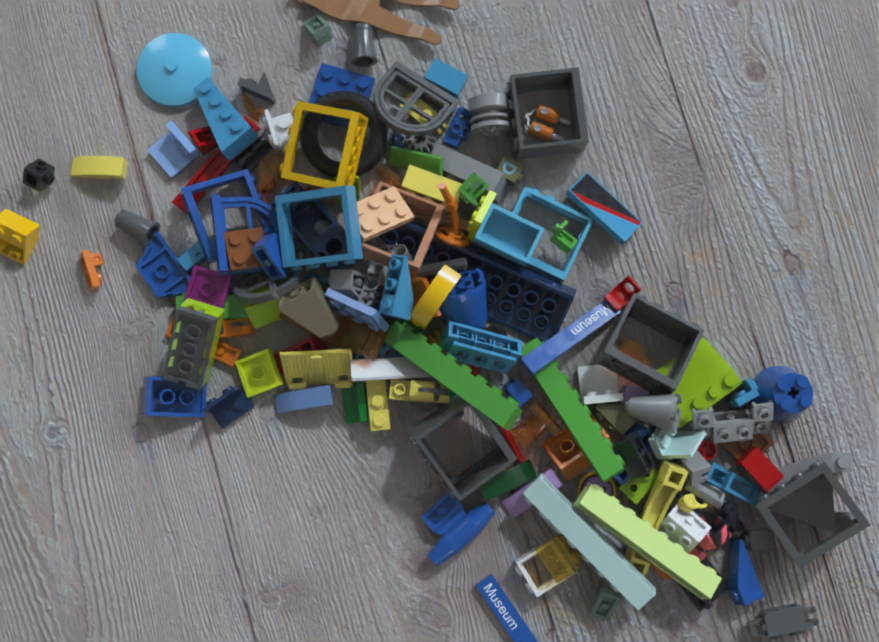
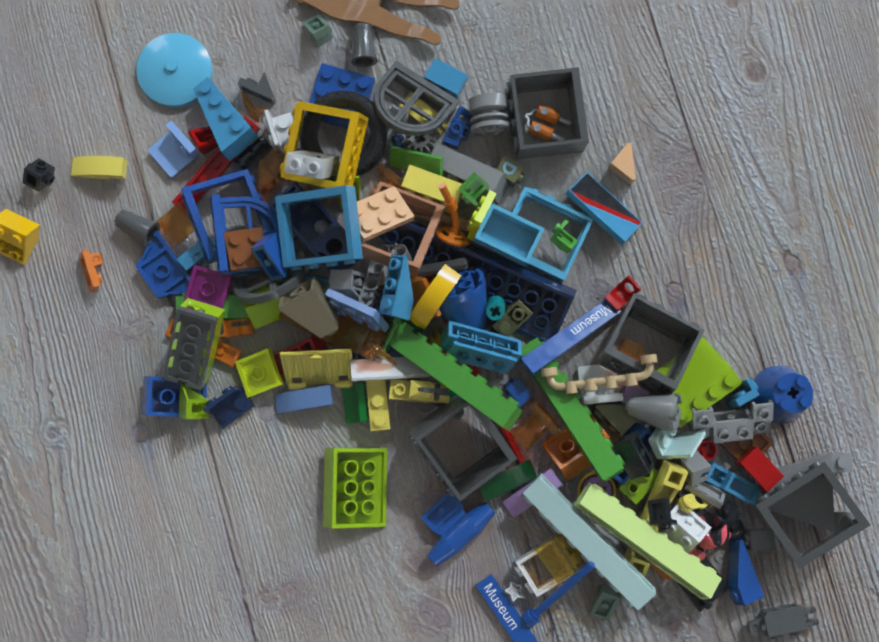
none -> clear orange piece [157,202,194,247]
none -> lime slope [179,381,210,419]
none -> white window [285,150,340,179]
none -> lime slope [323,448,387,529]
none -> clear orange bar [364,344,397,365]
none -> bright green hinge [379,318,402,356]
none -> teal piece [486,296,505,320]
none -> olive slope [492,300,533,337]
none -> light grey piece [503,580,525,603]
none -> blue piece [522,561,595,627]
none -> tan bar [541,354,658,394]
none -> light nougat slope [608,142,636,184]
none -> black bracket [648,498,677,530]

